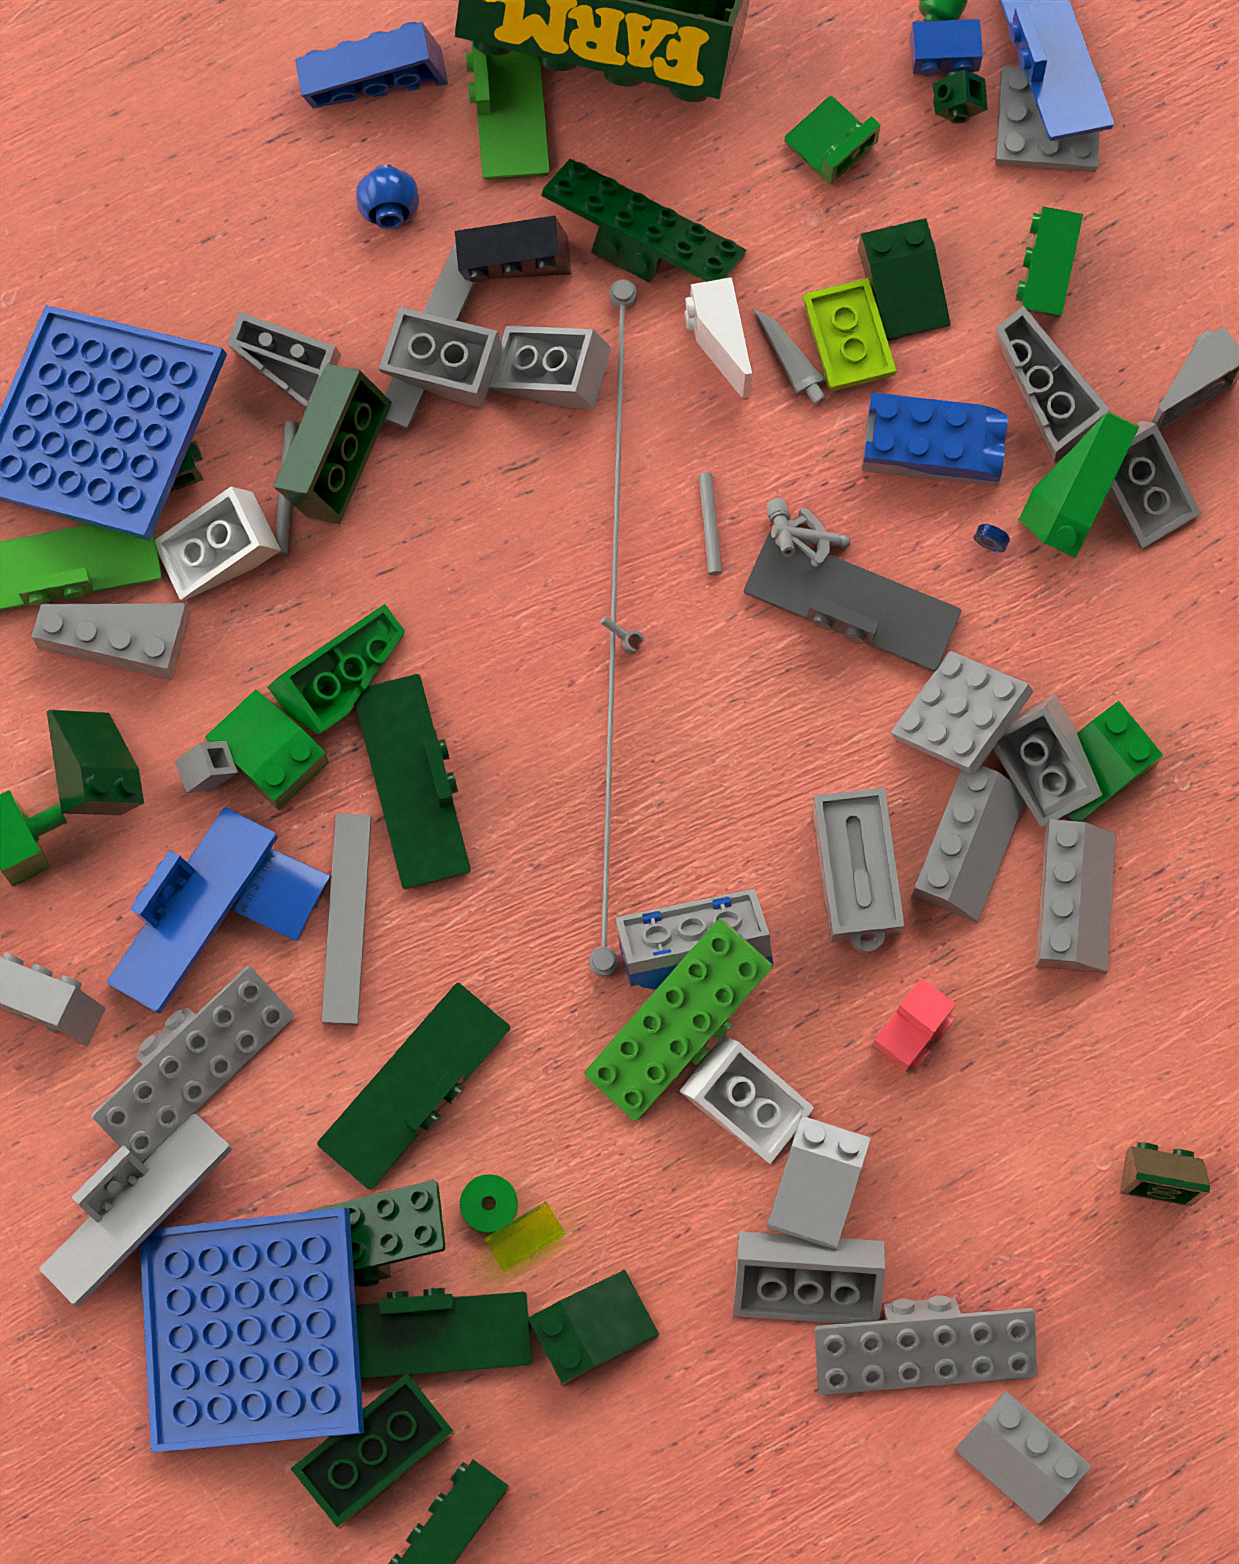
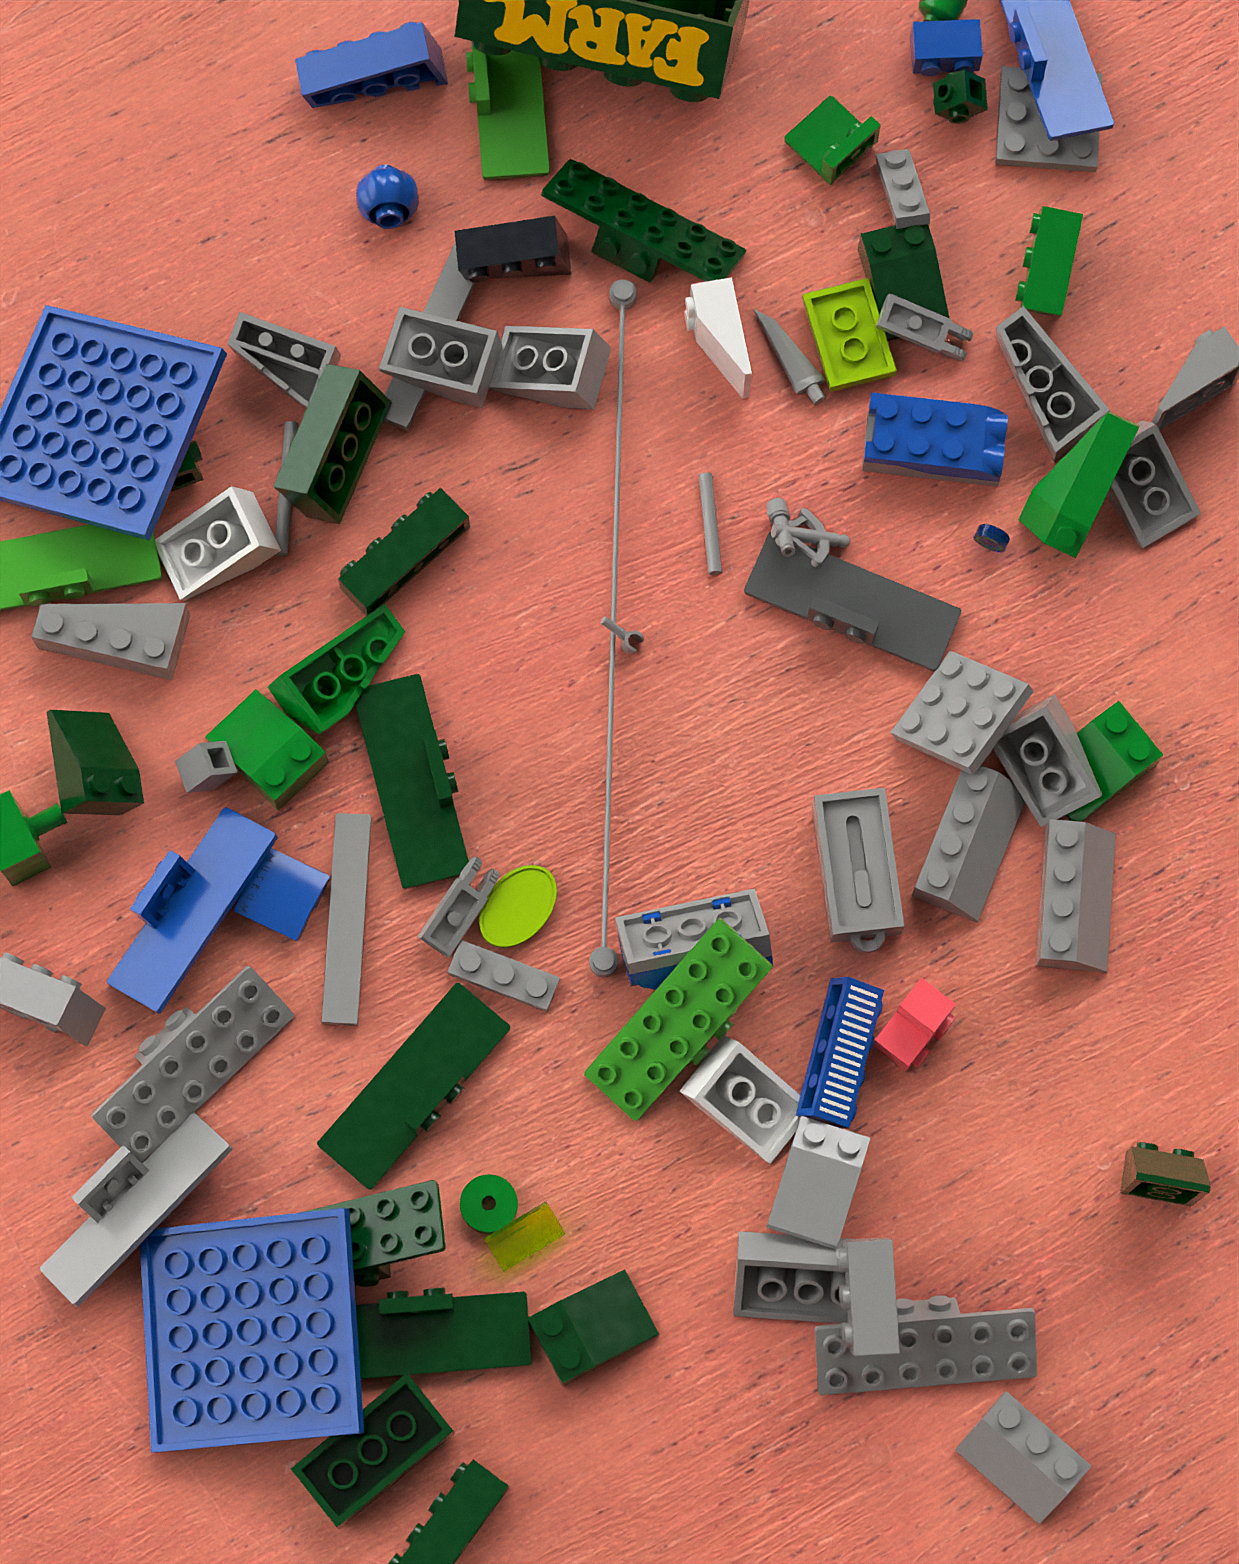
none -> dark green brick [338,487,470,616]
none -> light grey hinge [417,856,500,957]
none -> light grey plate [447,940,560,1012]
none -> lime piece [479,865,557,948]
none -> blue brick [795,977,884,1128]
none -> light grey brick [837,1237,900,1356]
none -> light grey hinge [875,294,974,361]
none -> light grey plate [876,149,930,229]

